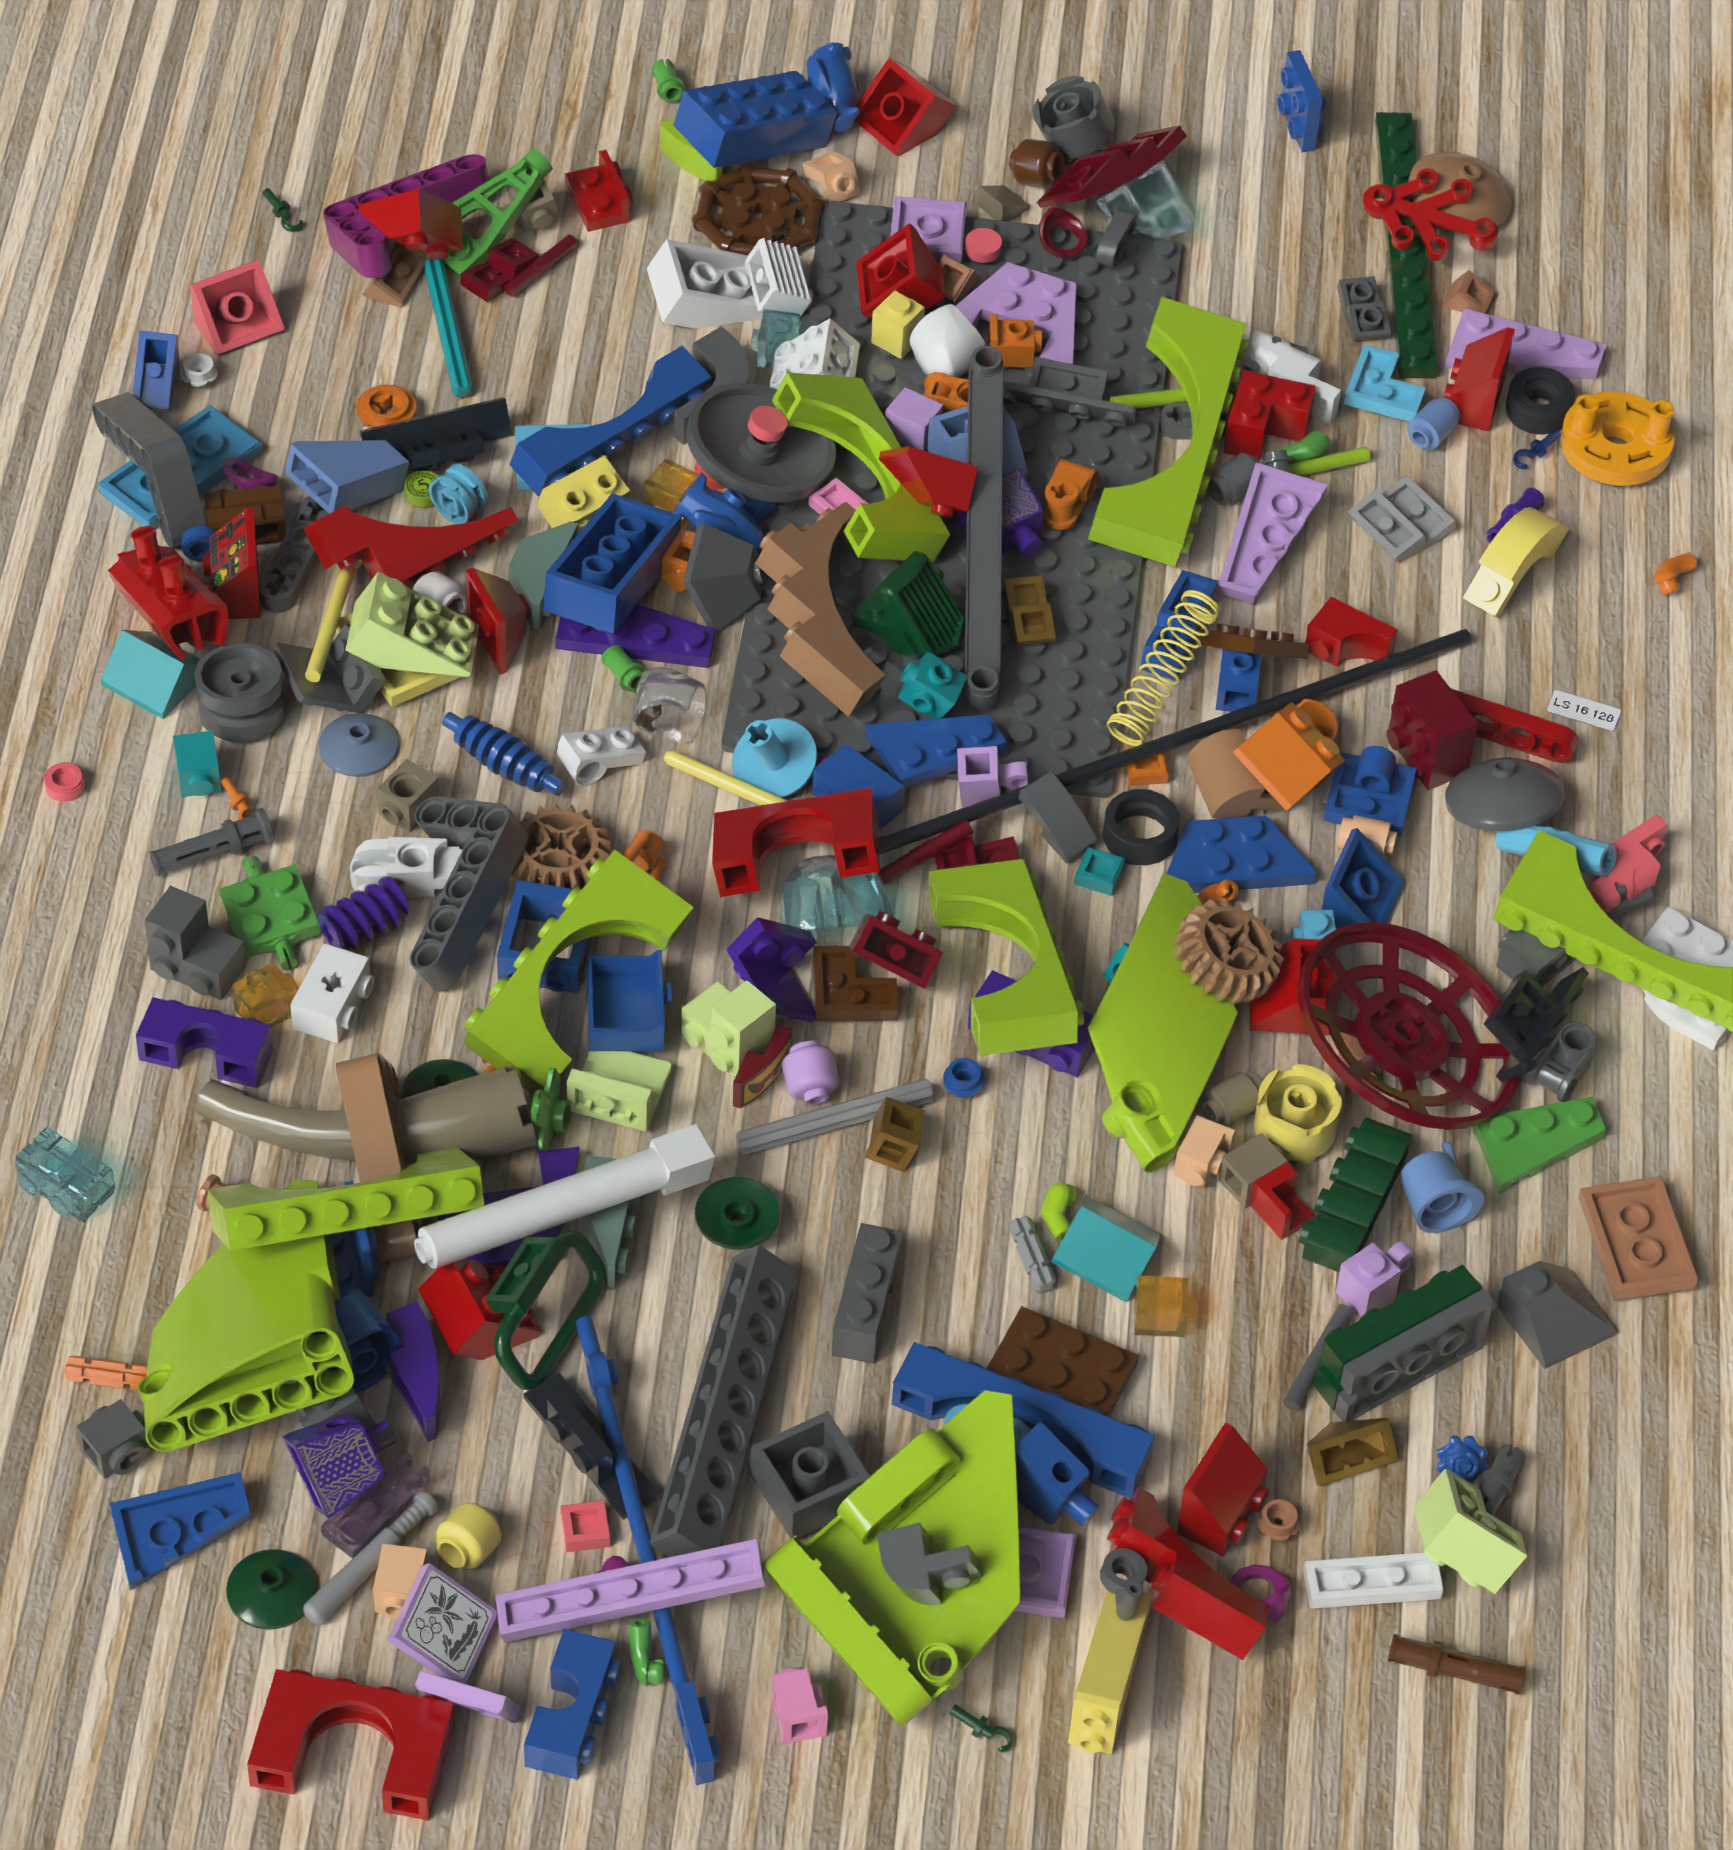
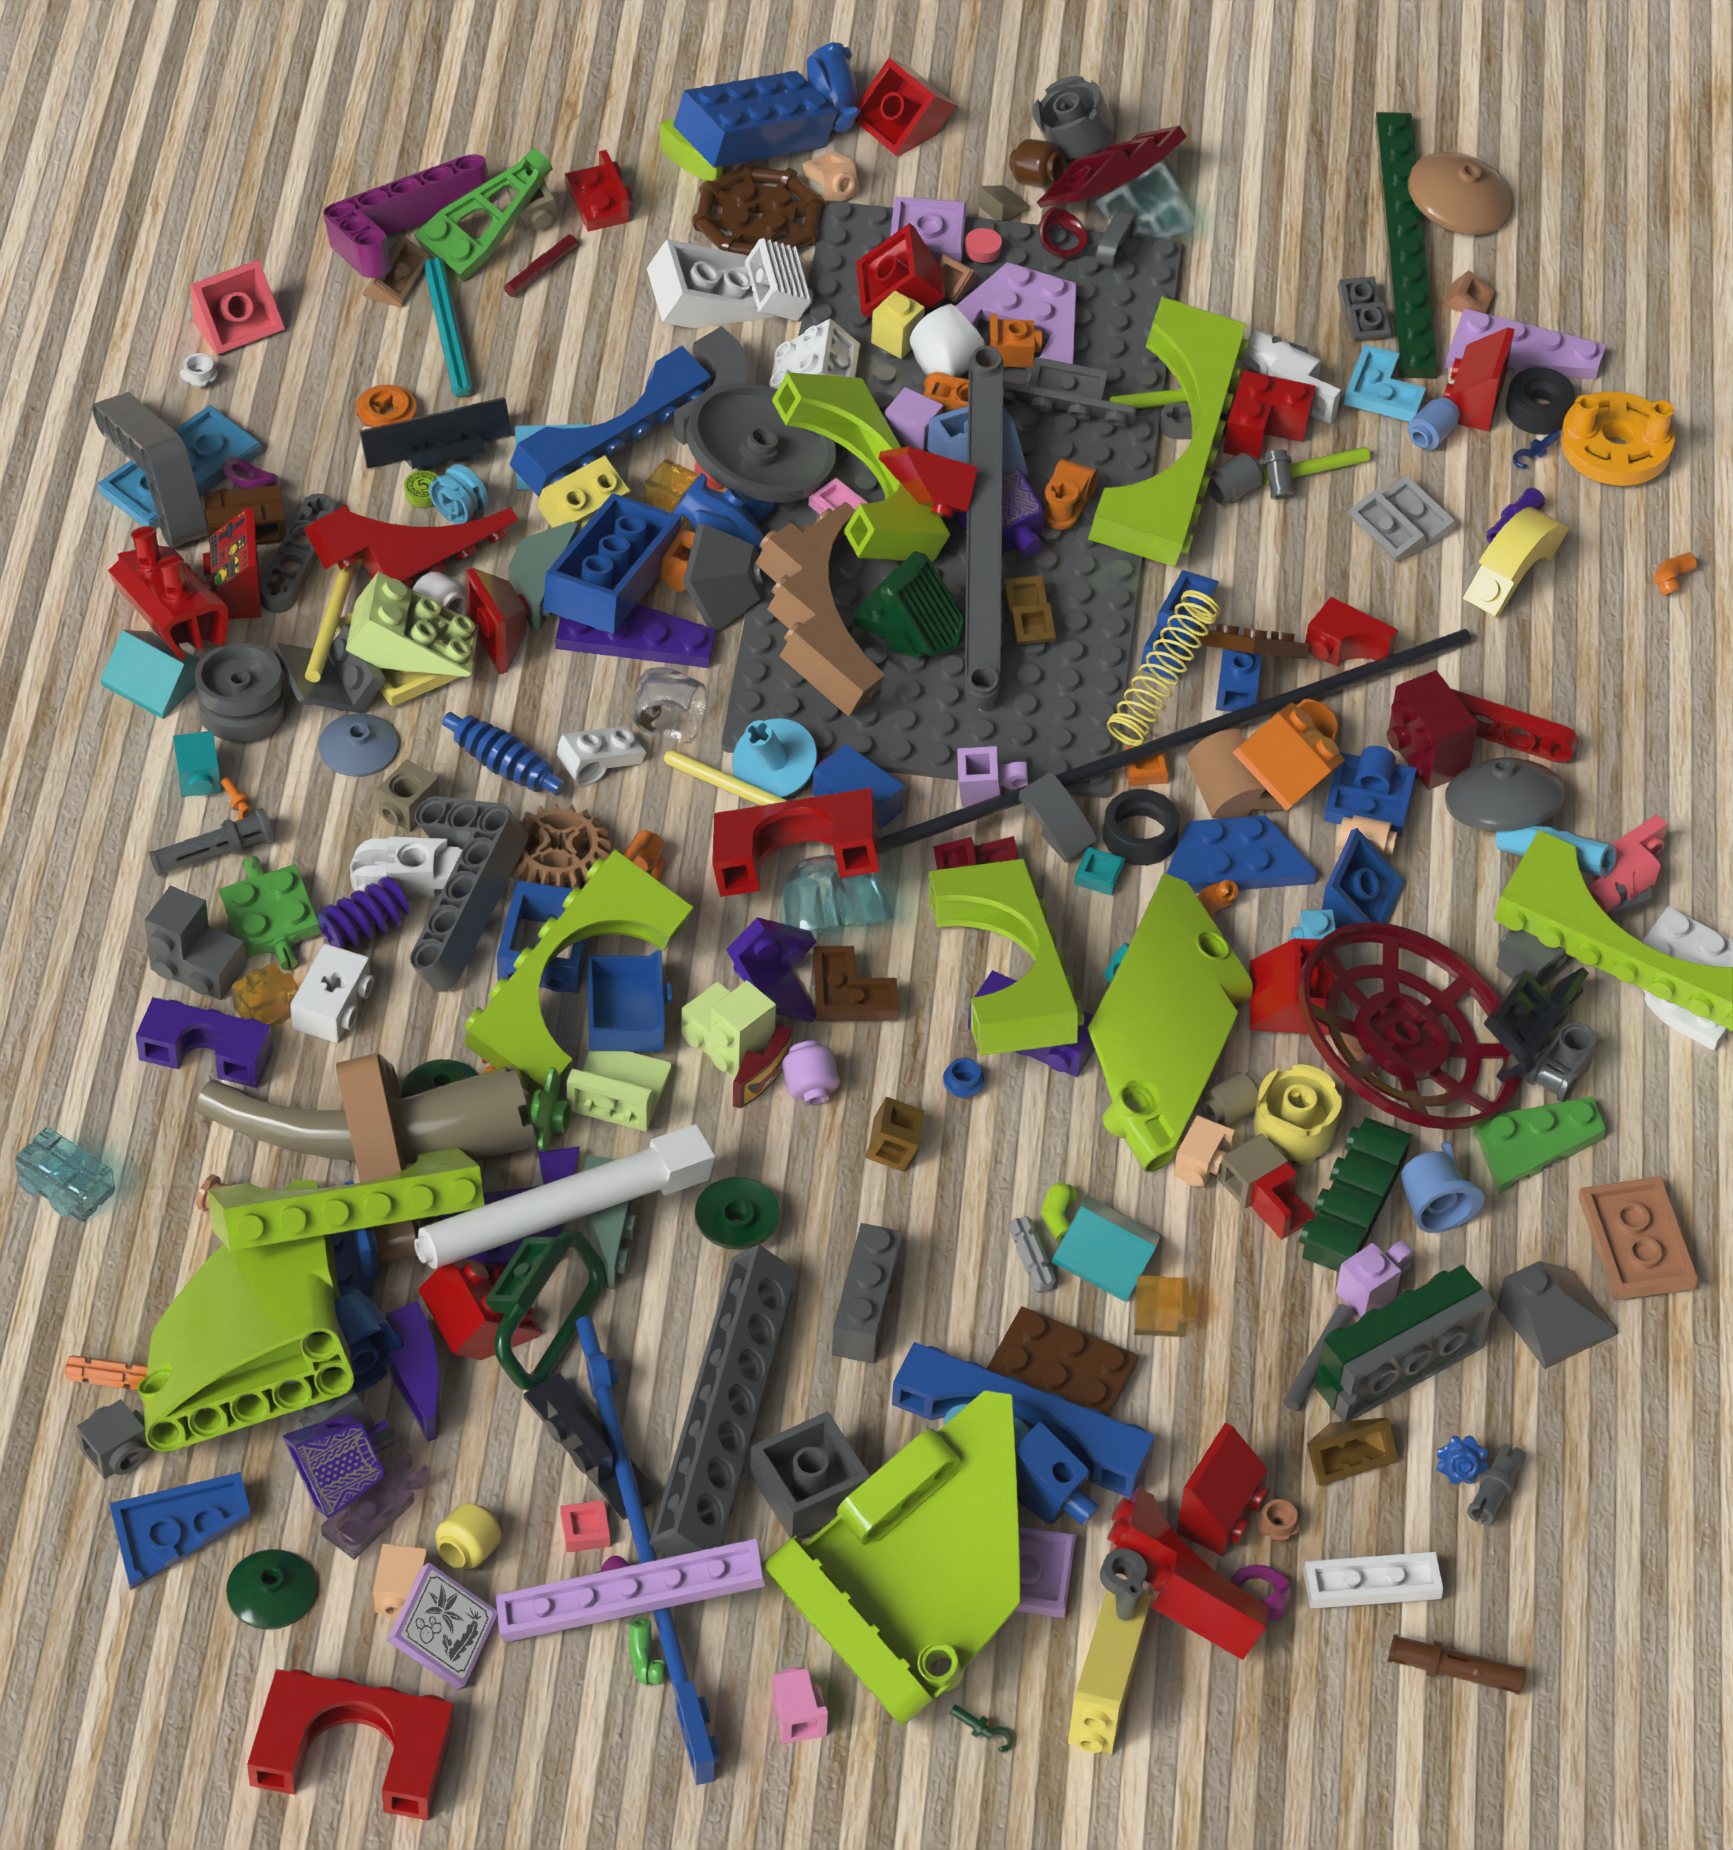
coral tile [44,762,86,802] -> none
blue slope [133,331,180,411] -> none
blue tile [182,526,216,562] -> none
dark green hand [262,188,303,232] -> none
medium blue slope [285,440,409,513] -> none
light grey piece [303,1491,439,1625] -> none
red slope [358,189,463,260] -> none
lavender tile [415,1671,521,1723] -> none
dark red slope [460,237,539,302] -> none
blue arch [524,1629,622,1780] -> none
bright green pin [601,645,647,692] -> none
bright green pin [652,59,685,102] -> none
light grey axle [736,1079,934,1155] -> none
coral tile [747,406,788,442] -> none
clear light blue bracket [751,309,800,368] -> none
dark red brick [848,910,944,989] -> none
blue wing [865,715,1007,789] -> none
dark red piece [876,819,974,885] -> none
dark grey brick [877,1523,982,1605] -> none
teal brick [898,651,967,719] -> none
medium nougat gear [1173,898,1284,1005] -> none
lavender wing [1216,463,1328,604] -> none
blue plate [1277,50,1327,153] -> none
bright green arm [1278,431,1330,464] -> none
red plant [1363,168,1498,261] -> none
yellowish green brick [1413,1468,1528,1594] -> none
white sticker [1547,690,1621,731] -> none

